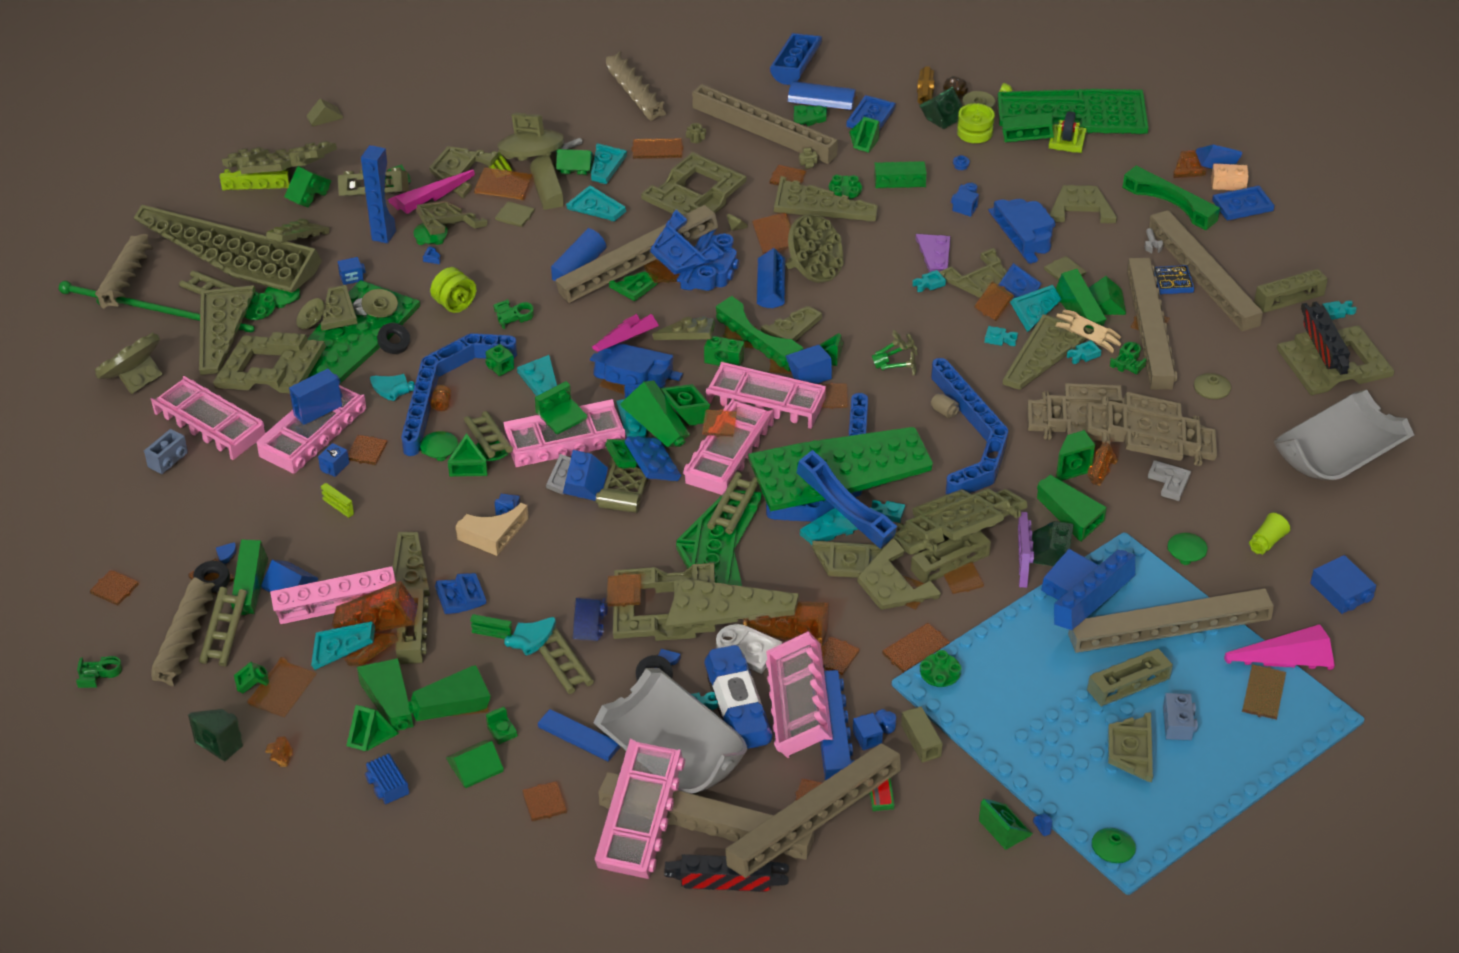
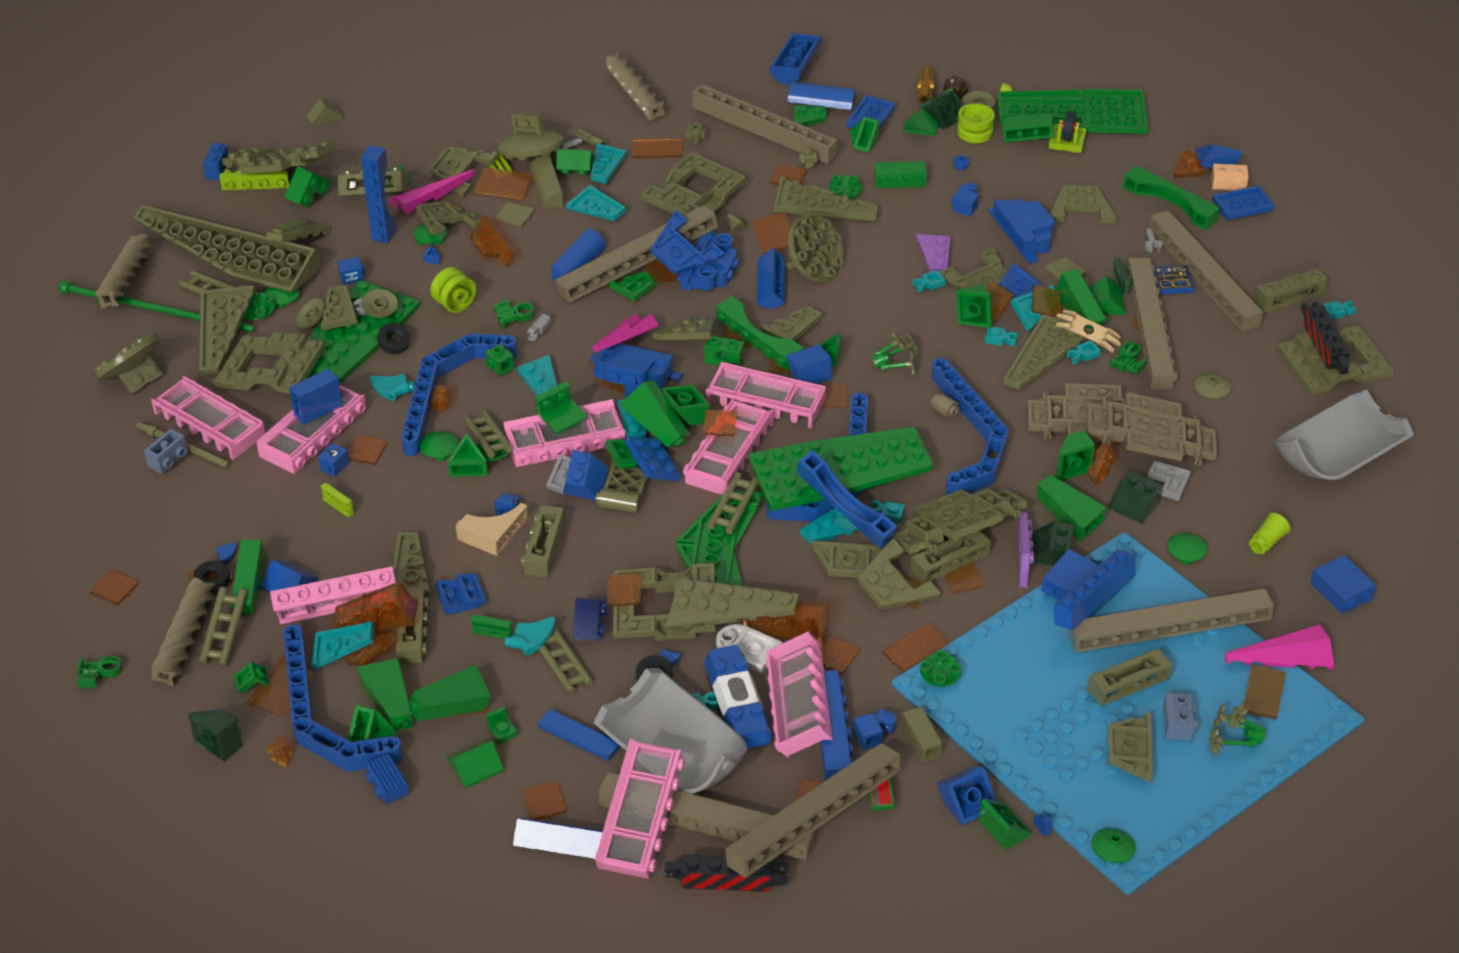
none -> olive bar [136,421,230,469]
none -> blue brick [202,143,228,180]
none -> blue beam [283,624,403,771]
none -> clear orange bracket [469,216,514,267]
none -> brick [513,818,603,858]
none -> olive brick [521,505,565,577]
none -> light grey bar [527,314,551,342]
none -> olive axle [575,129,606,147]
none -> green slope [903,109,938,136]
none -> blue slope [937,766,997,825]
none -> green slope [956,285,992,328]
none -> clear orange piece [1032,284,1061,319]
none -> clear green slope [1108,470,1163,524]
none -> clear green plate [1113,258,1132,295]
none -> plant [1208,703,1266,756]

